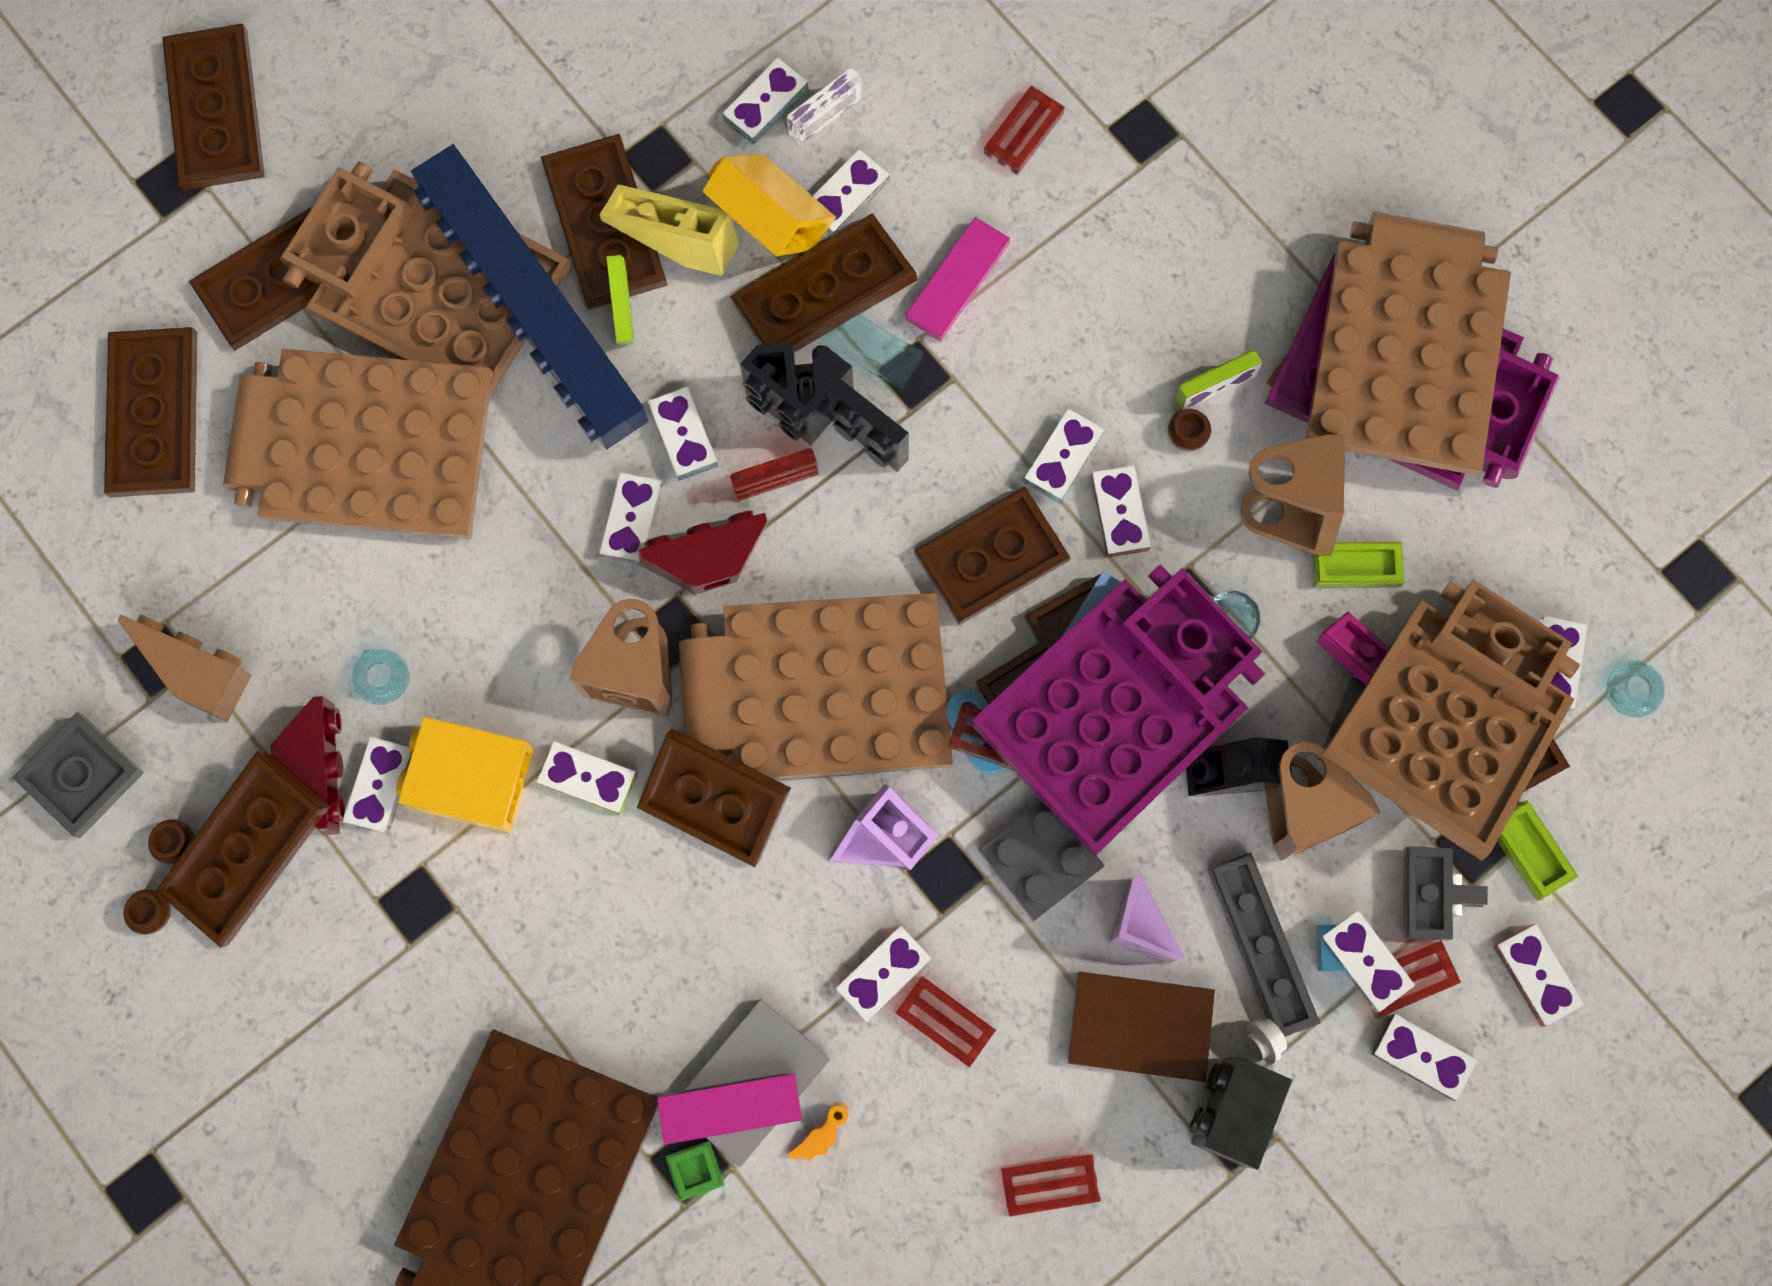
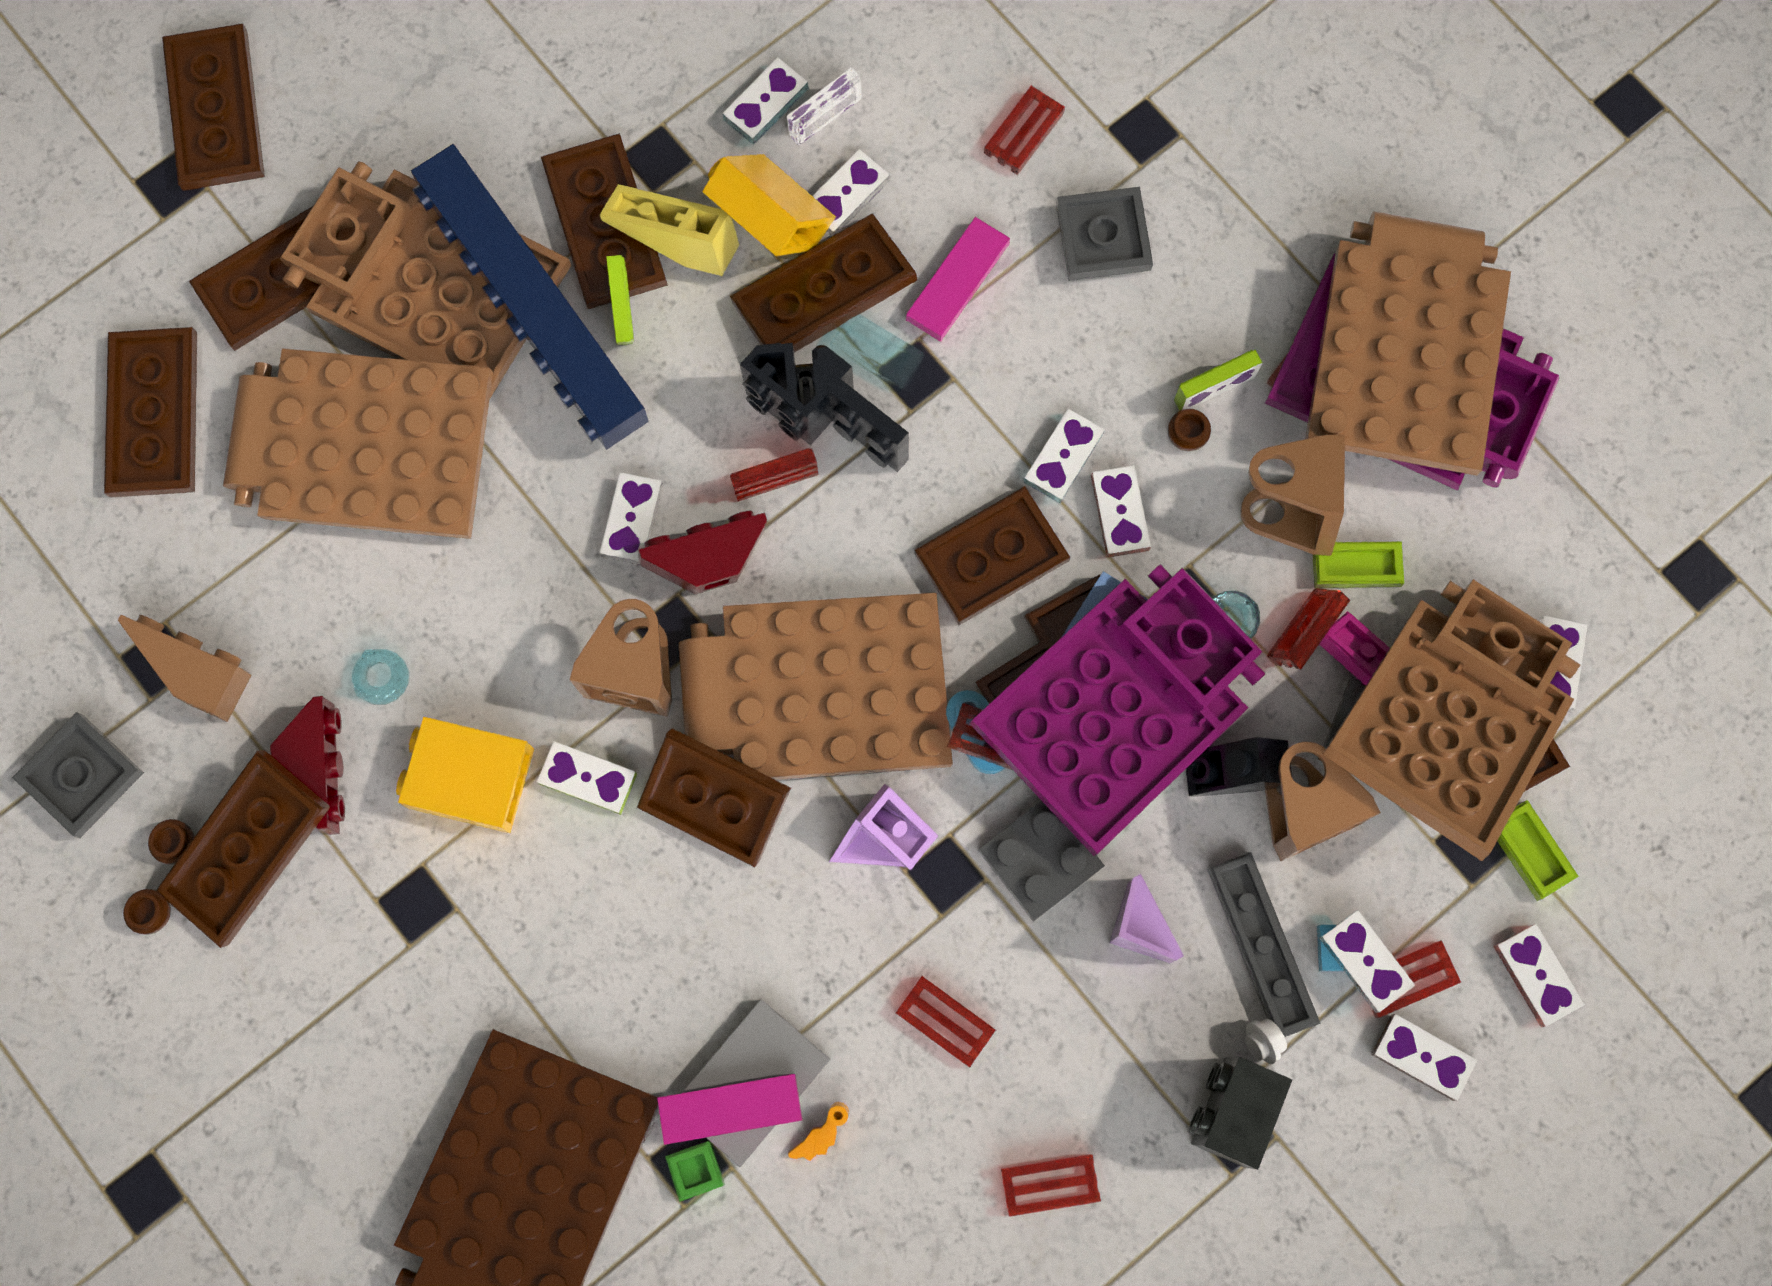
white tile [343,737,412,835] -> none
white tile [648,386,718,481] -> none
white tile [835,926,932,1022] -> none
reddish brown tile [1067,971,1215,1082] -> none
dark grey hinge [1403,846,1488,941] -> none
clear light blue piece [1607,659,1665,718] -> none
none -> dark grey plate [1056,187,1153,281]
none -> clear red tile [1267,588,1350,670]

